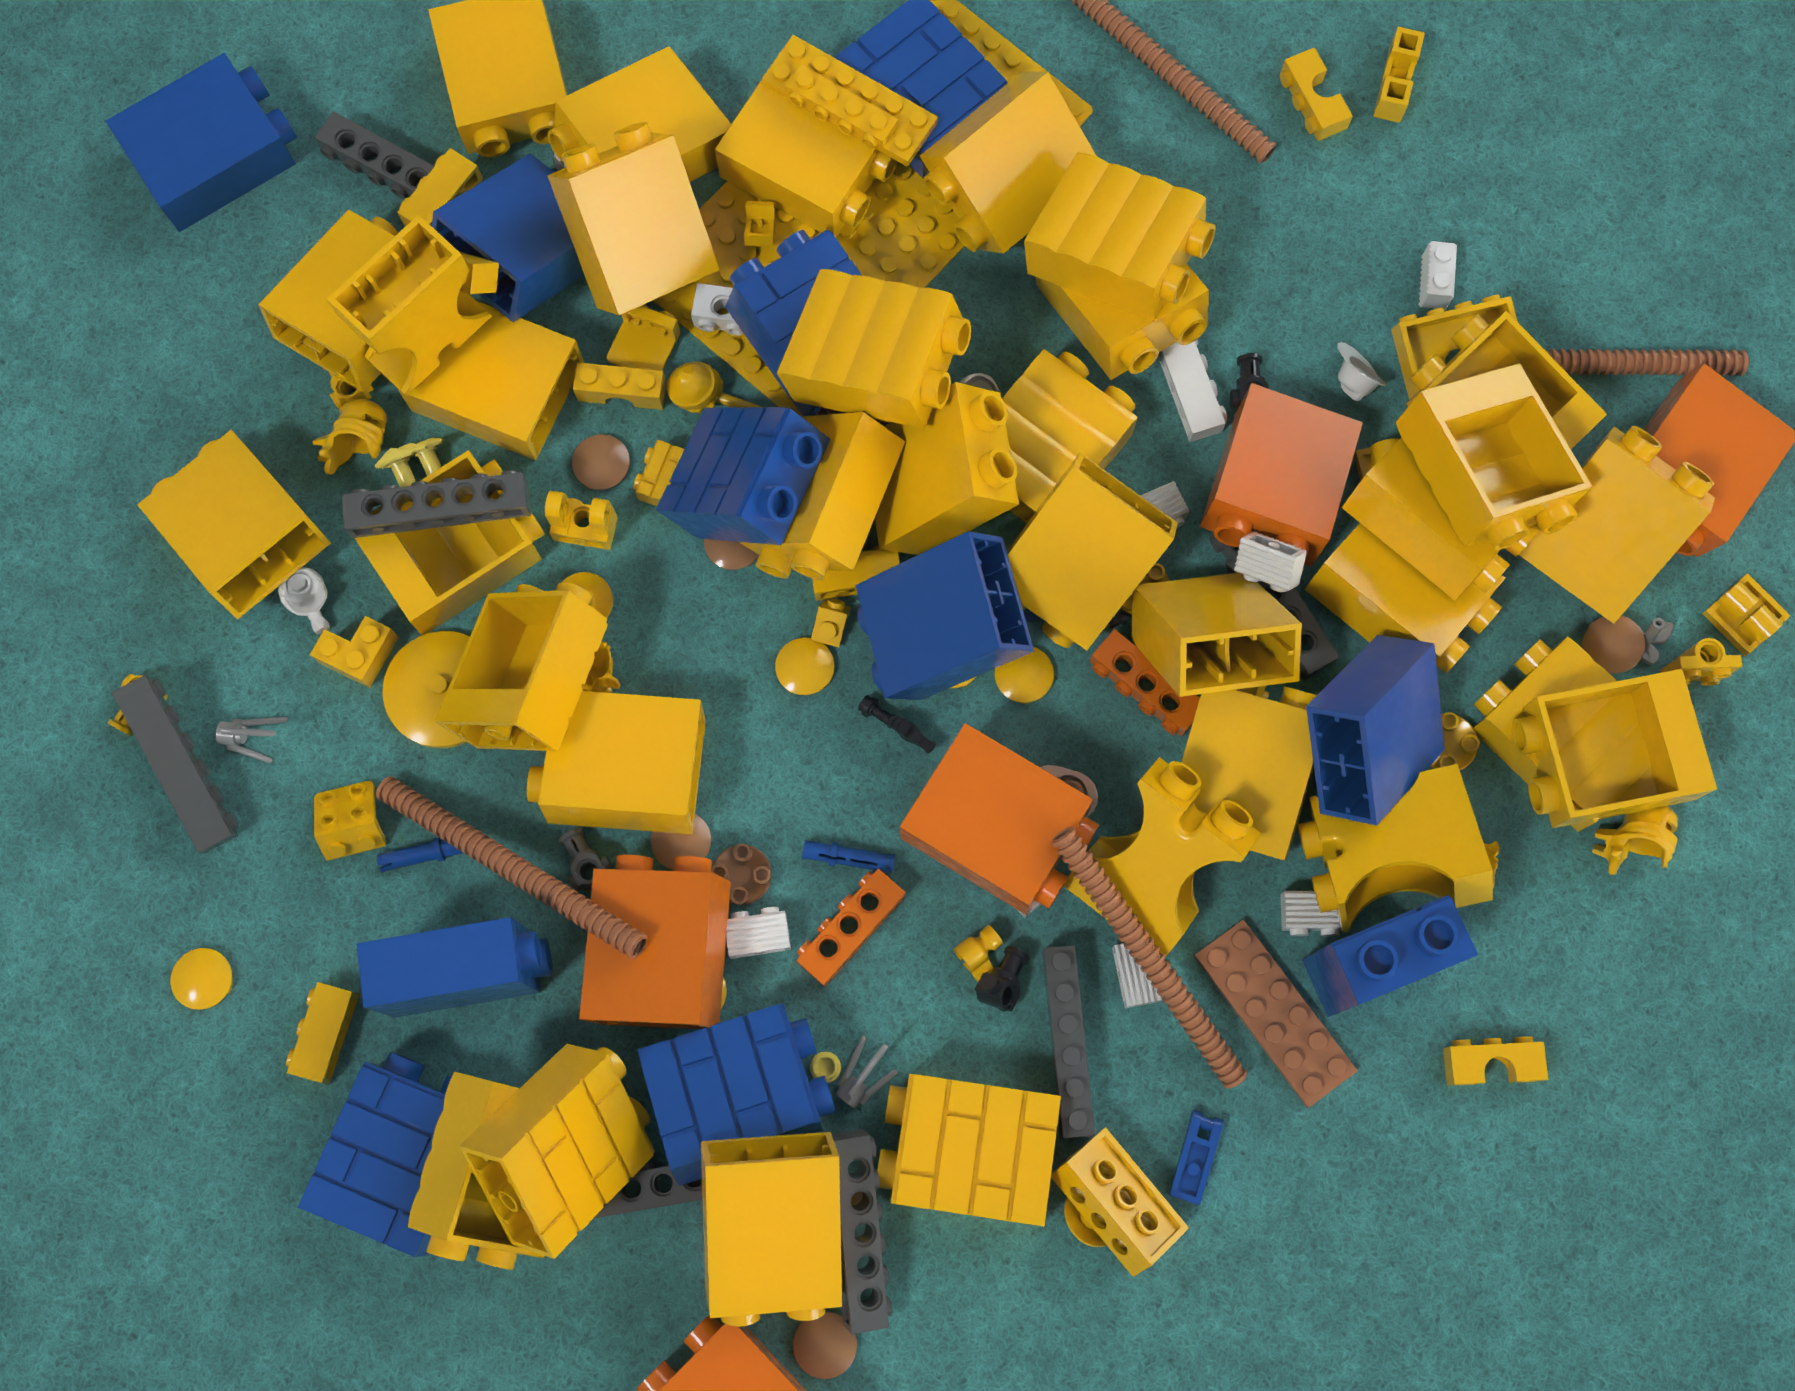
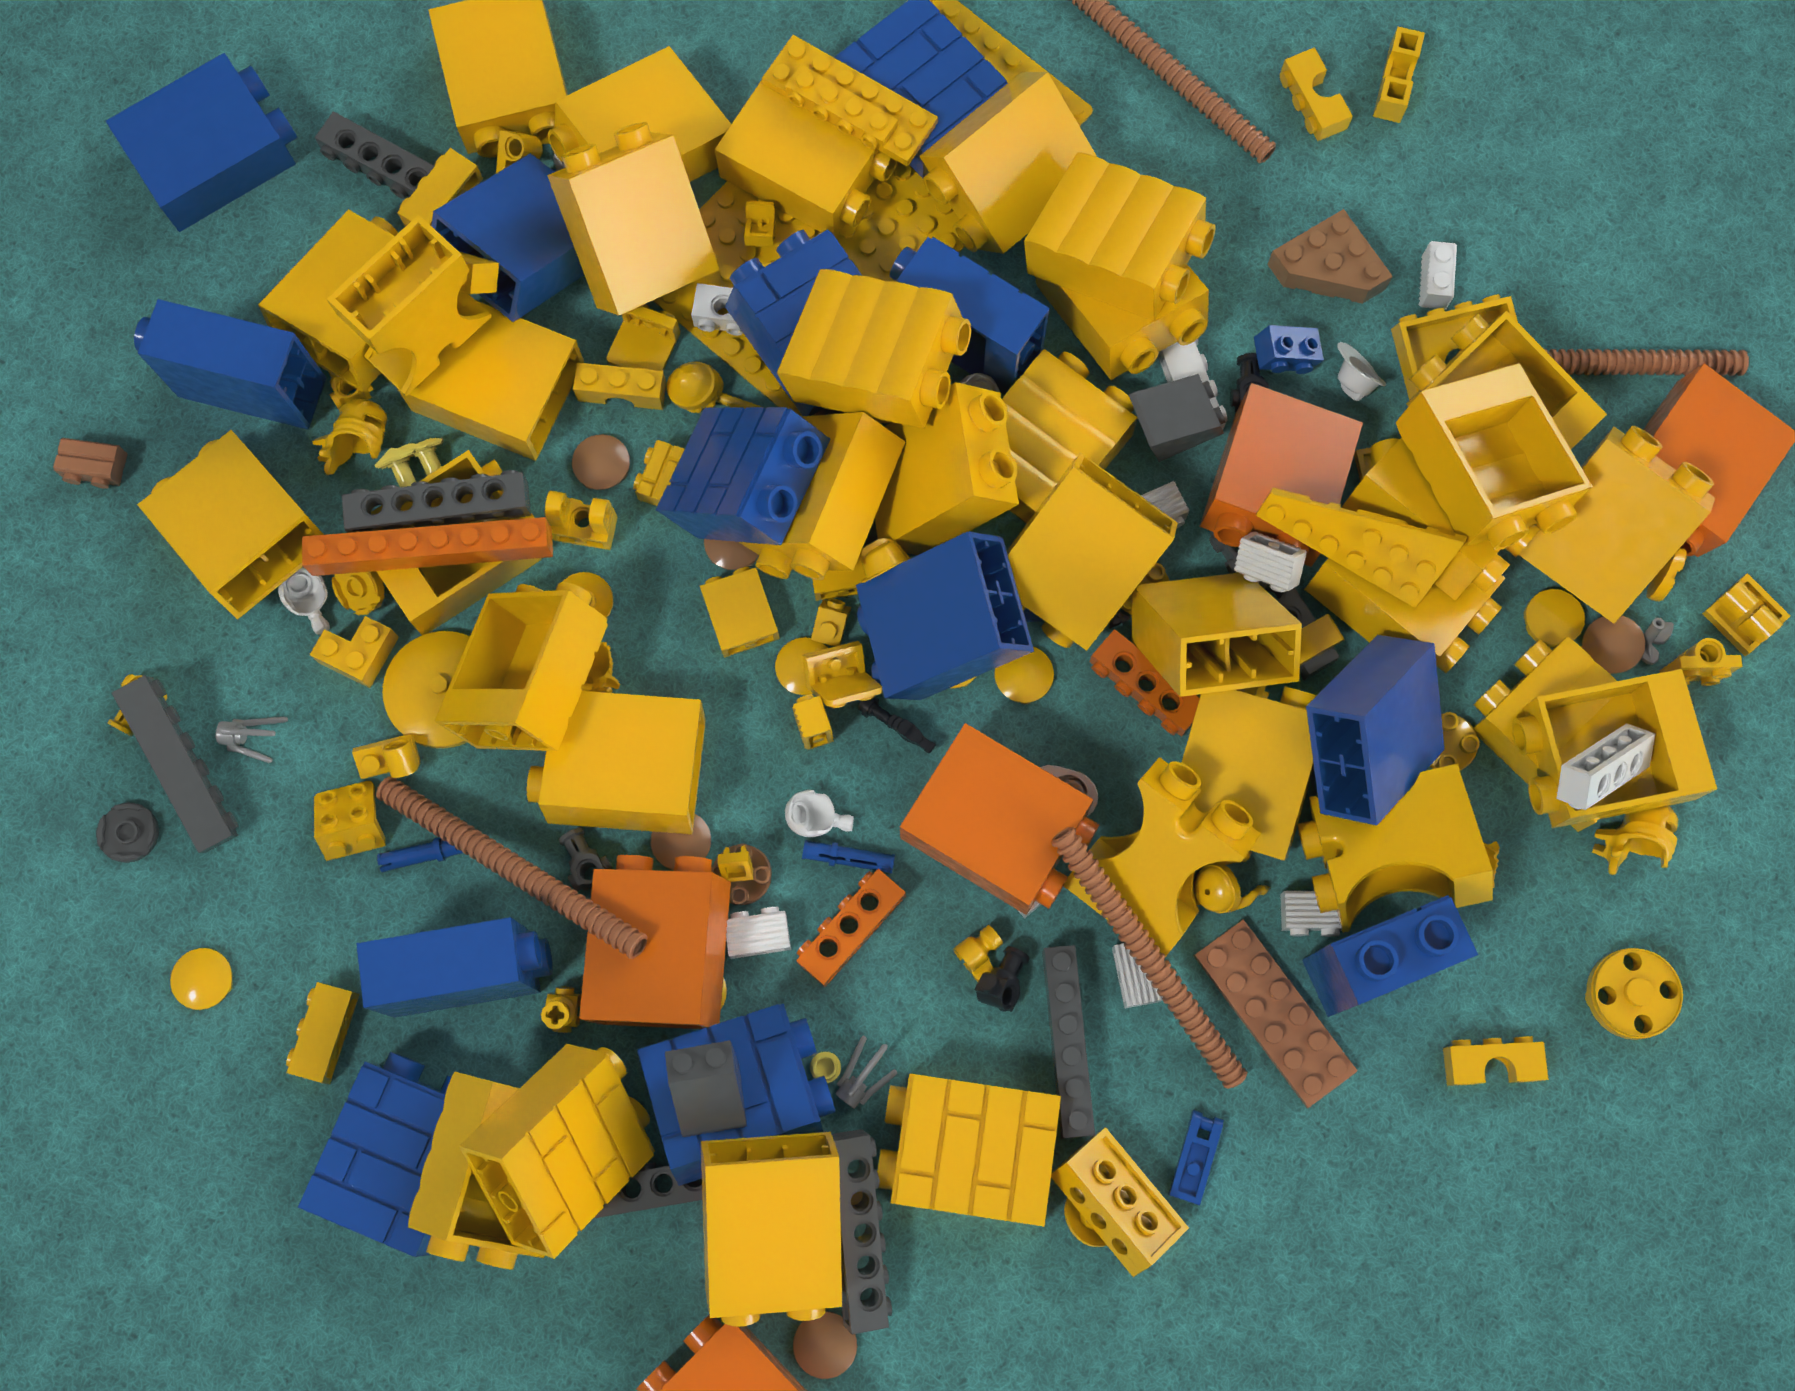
none -> nougat brick [53,438,128,489]
none -> dark grey tile [96,802,159,863]
none -> blue brick [134,299,327,430]
none -> orange brick [302,517,553,576]
none -> yellow tile [332,571,384,615]
none -> yellow plate [352,733,421,779]
none -> yellow plate [496,130,543,174]
none -> yellow connector [541,987,582,1033]
none -> dark grey slope [665,1040,747,1137]
none -> yellow panel [700,567,780,658]
none -> yellow tile [718,845,753,882]
none -> white hair [785,790,854,837]
none -> yellow brick [792,694,834,750]
none -> yellow bracket [802,641,883,708]
none -> yellow piece [860,538,910,583]
none -> blue brick [889,237,1050,395]
none -> dark grey slope [1129,374,1226,462]
none -> yellow hair [1194,851,1270,914]
none -> blue brick [1254,325,1324,374]
none -> yellow wing [1256,487,1467,608]
none -> medium nougat brick [1267,209,1393,304]
none -> yellow slope [1300,614,1345,666]
none -> yellow tile [1524,589,1585,647]
none -> white brick [1556,723,1656,810]
none -> yellow piece [1585,948,1683,1040]
none -> yellow tile [1646,547,1687,602]

